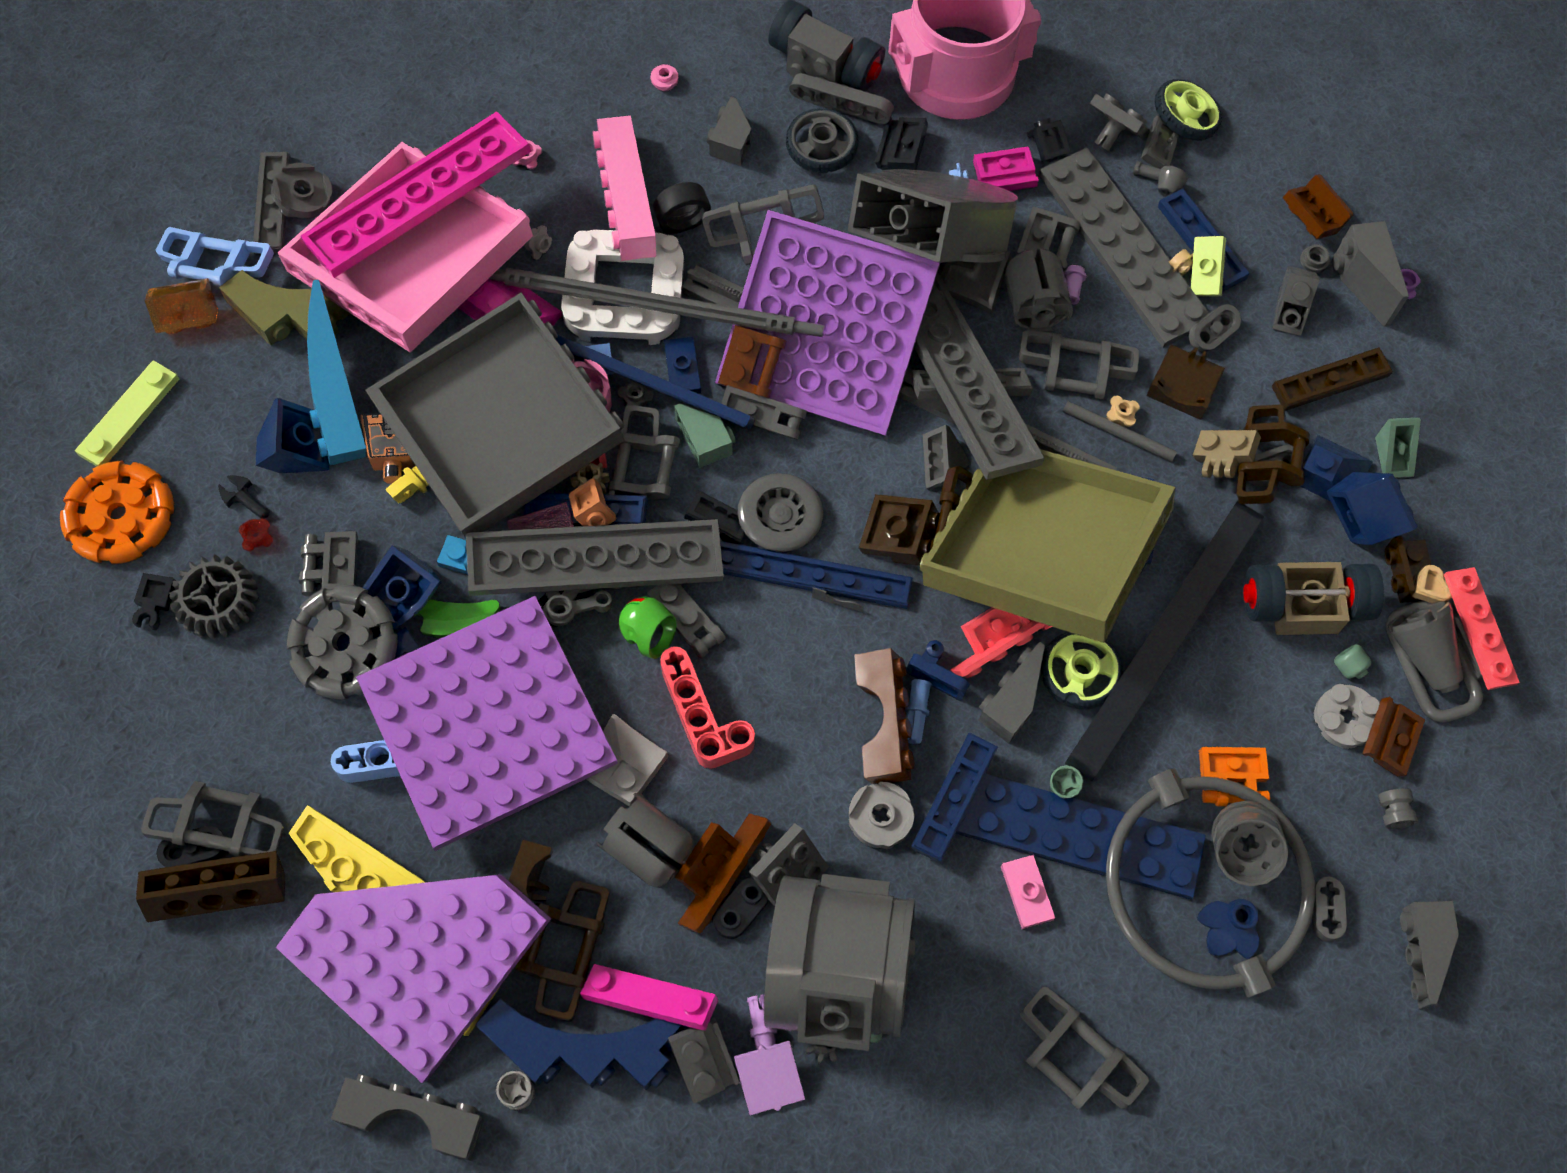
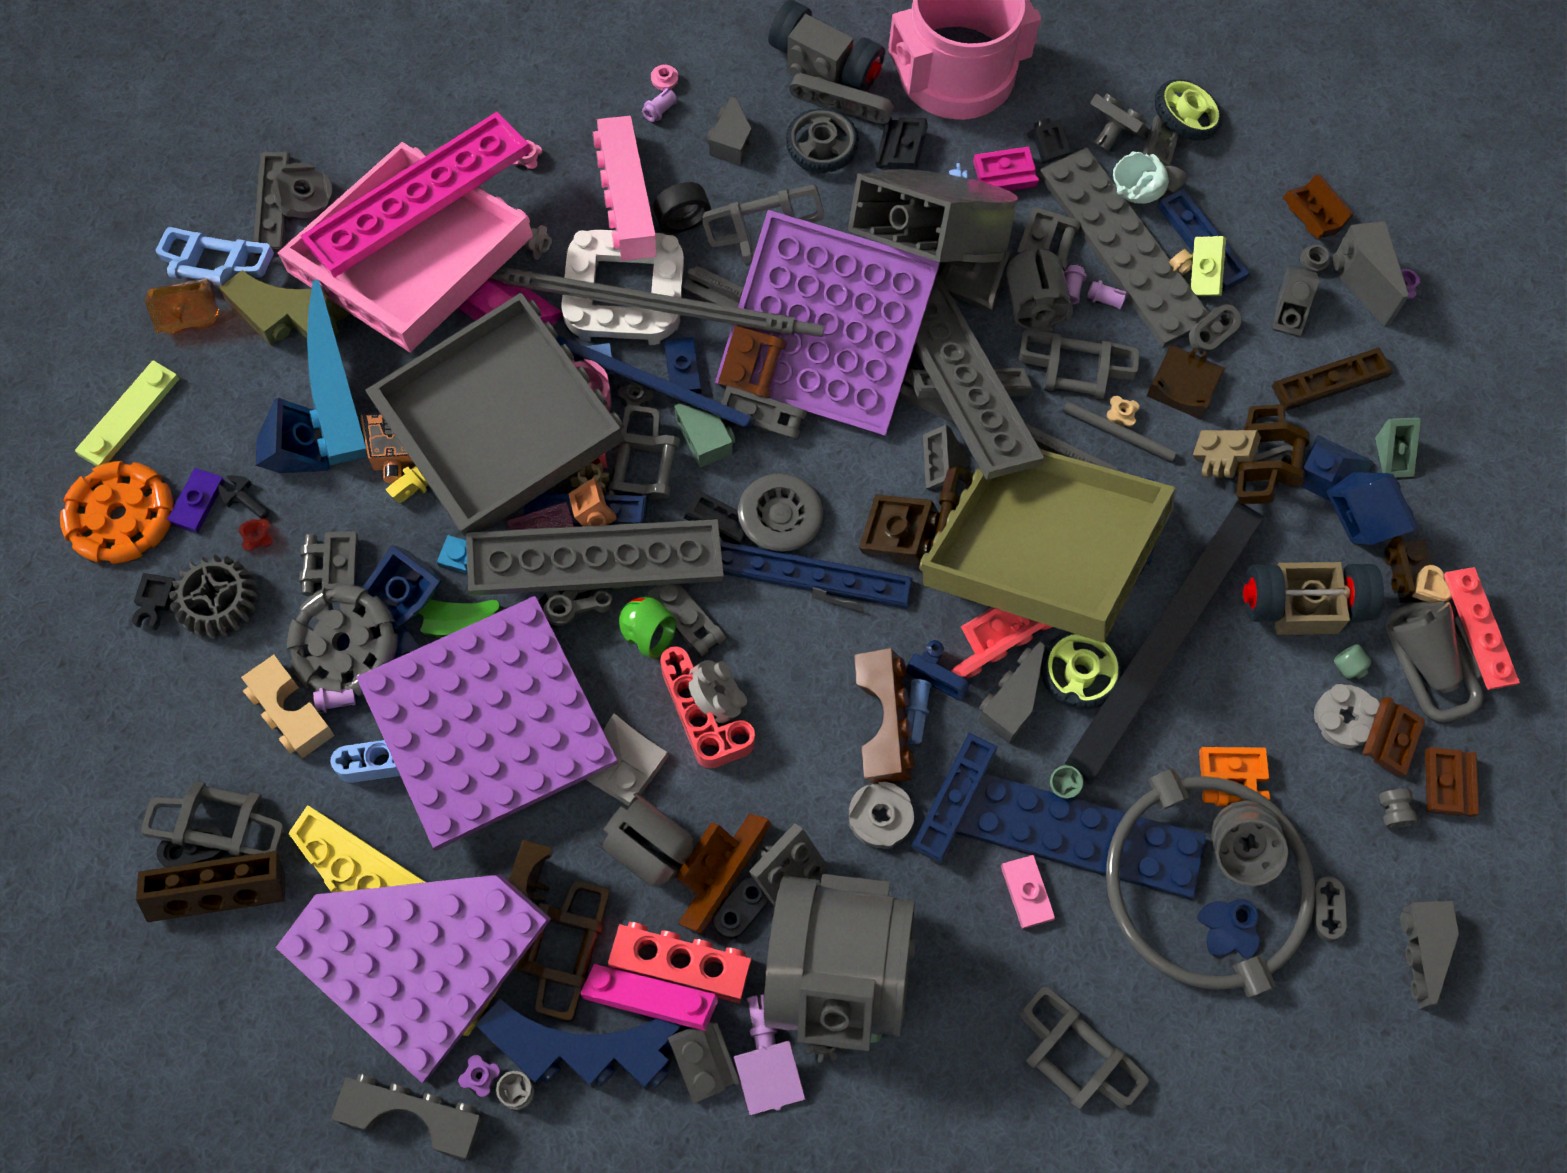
none -> dark purple plate [167,467,225,534]
none -> tan arch [241,655,335,759]
none -> lavender pin [313,688,356,713]
none -> medium lavender plate [458,1055,500,1097]
none -> coral brick [608,922,751,1004]
none -> lavender pin [642,88,677,122]
none -> light grey plate [688,660,747,723]
none -> lavender pin [1087,280,1126,309]
none -> light aqua hair [1113,151,1169,204]
none -> reddish brown plate [1425,747,1479,817]

